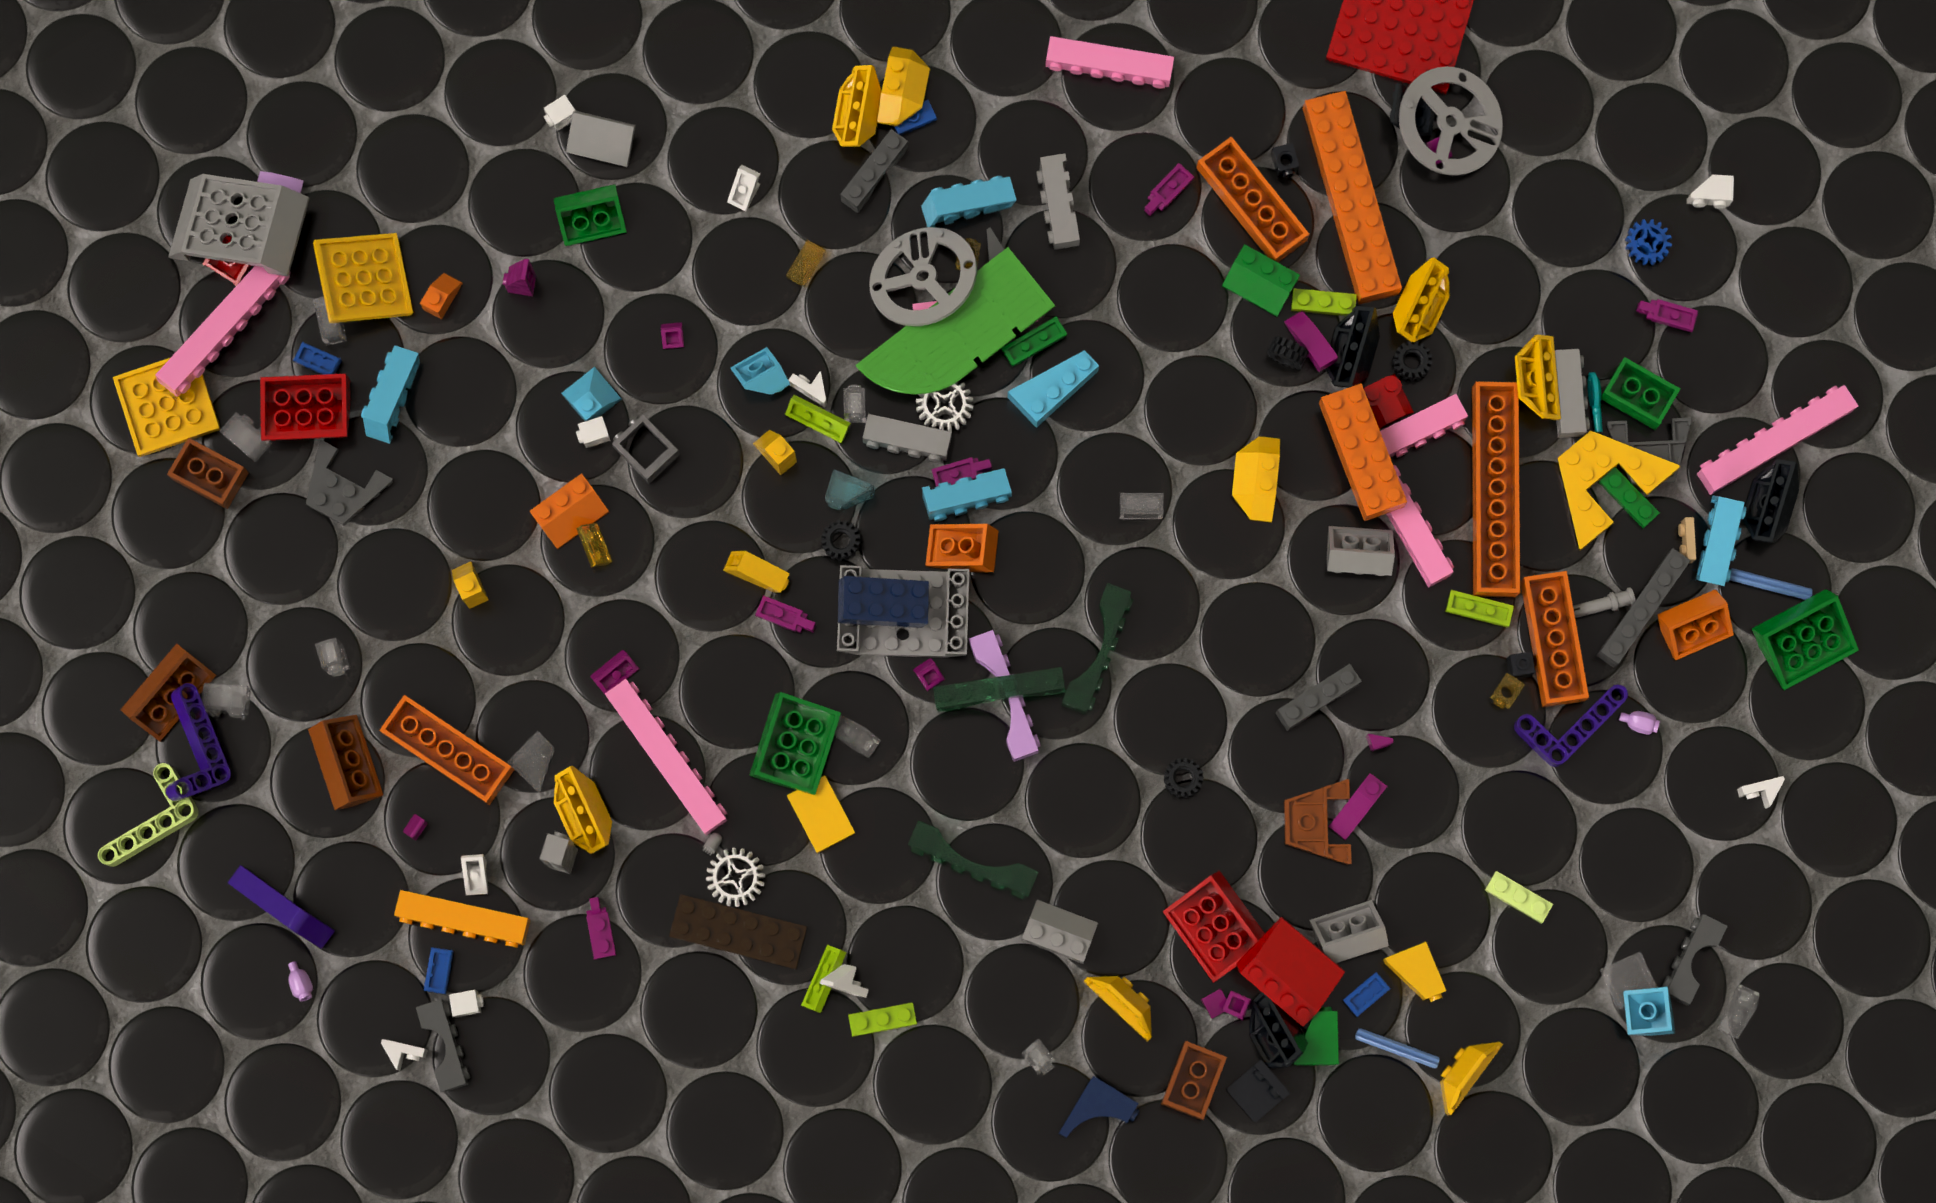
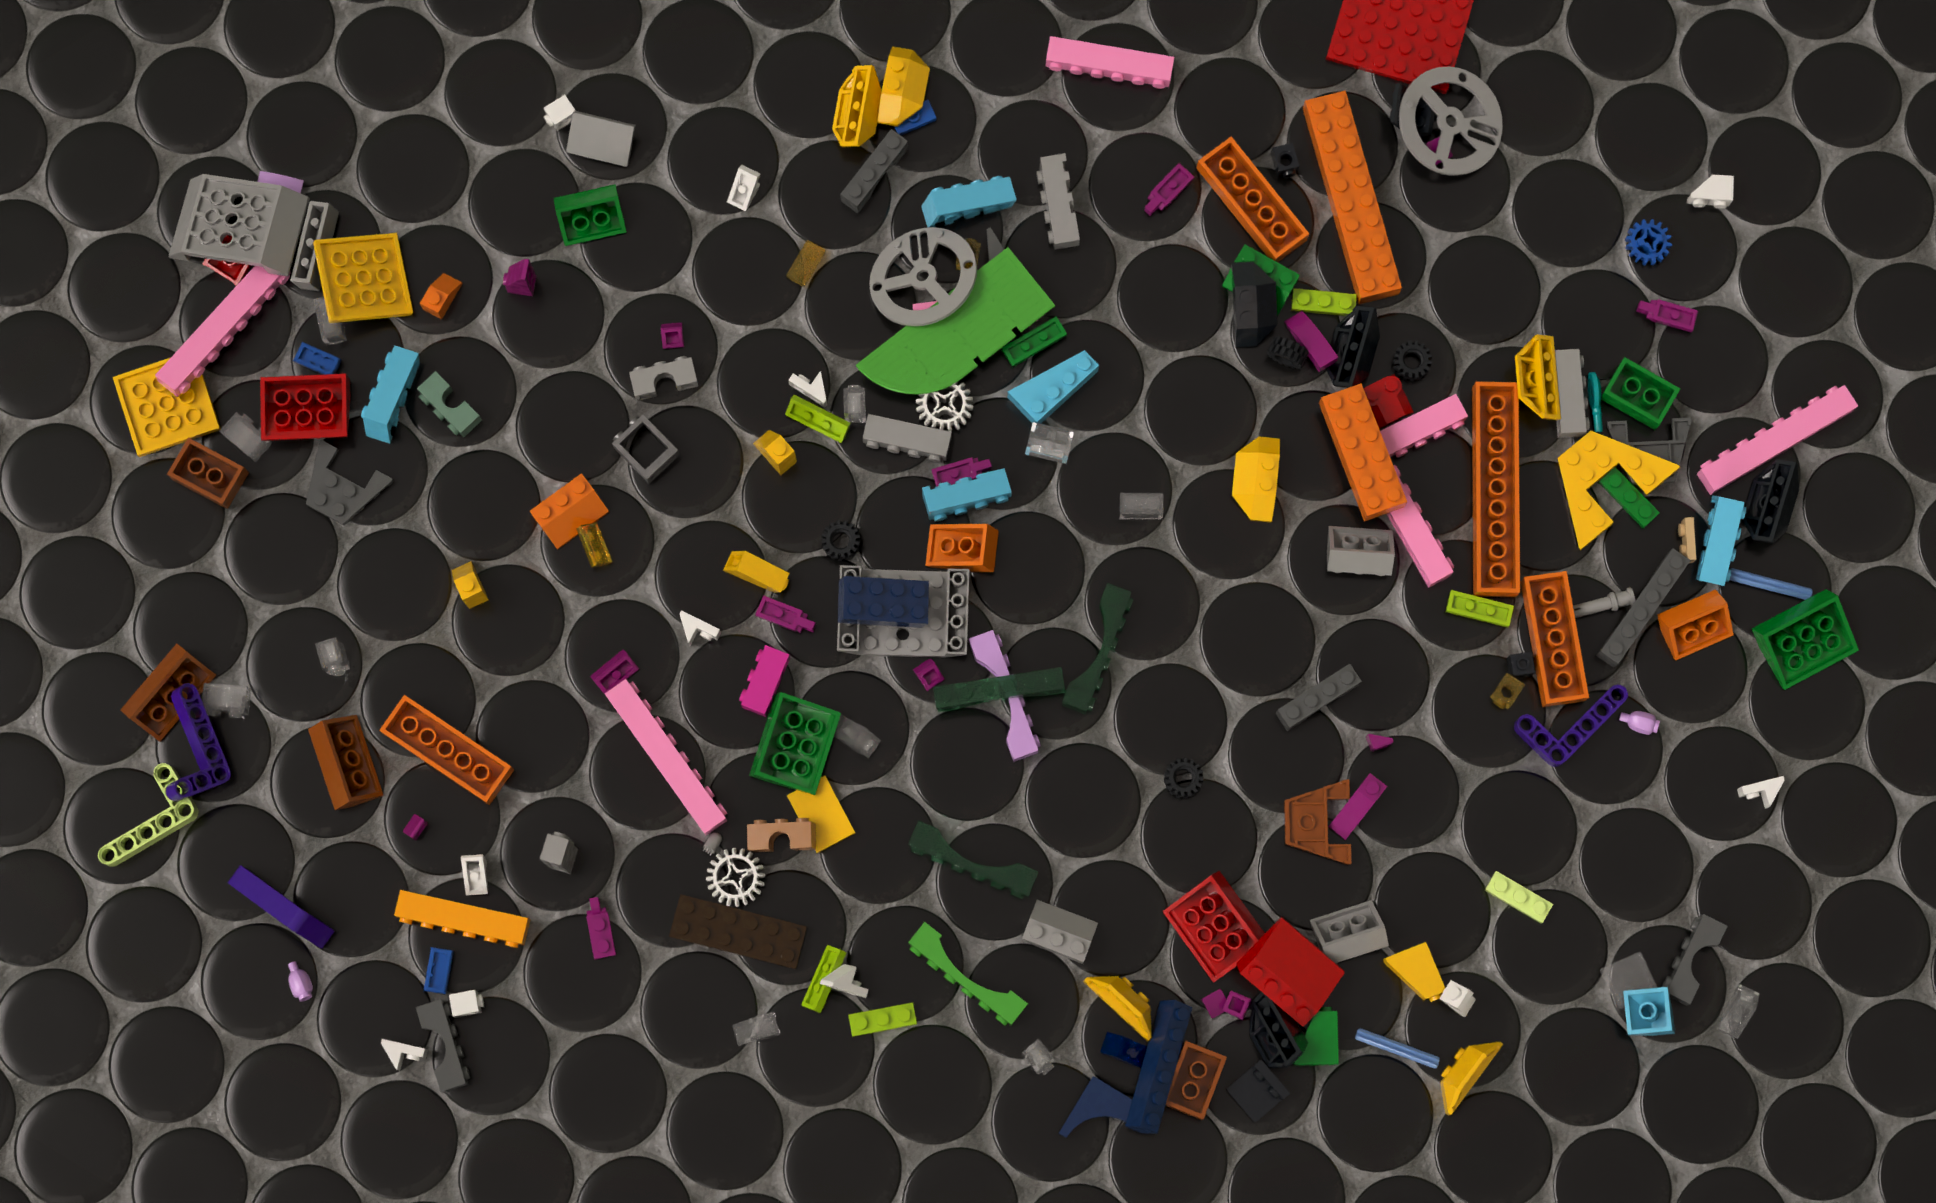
clear slope [507,731,555,793] -> none
yellow wedge [554,766,612,854] -> none
medium azure slope [562,367,621,421] -> none
white brick [576,416,611,448] -> none
medium azure slope [730,347,790,395] -> none
clear light blue slope [825,470,875,510] -> none
blue plate [1343,972,1391,1017] -> none
yellow wedge [1393,257,1450,342] -> none
none -> light grey brick [290,201,339,291]
none -> sand green arch [417,371,482,438]
none -> light grey arch [629,356,698,401]
none -> white slope [679,611,721,646]
none -> clear slope [732,1012,780,1047]
none -> dark pink brick [739,645,790,717]
none -> medium nougat arch [747,818,816,853]
none -> bright green arch [908,922,1028,1026]
none -> clear brick [1025,422,1074,464]
none -> clear blue arch [1100,1032,1147,1068]
none -> dark blue brick [1125,1000,1193,1134]
none -> black wedge [1231,261,1278,347]
none -> white bracket [1439,980,1475,1017]

